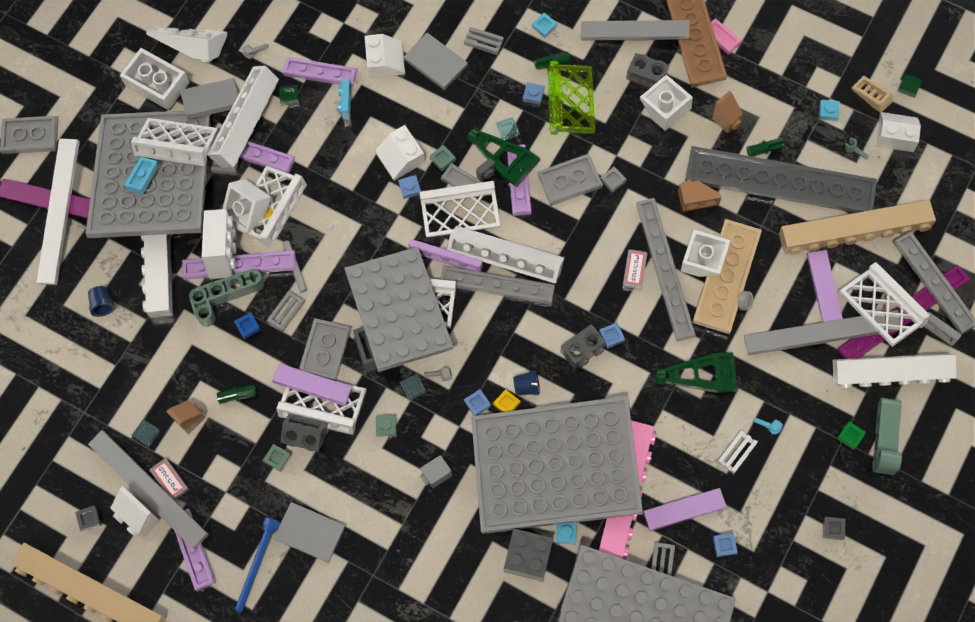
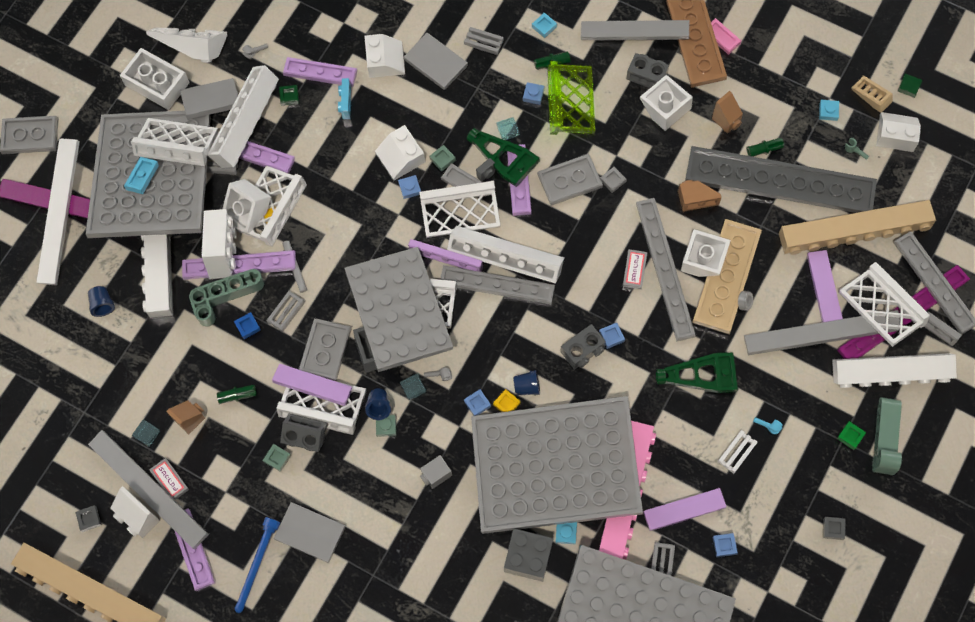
none -> dark blue piece [365,388,391,420]

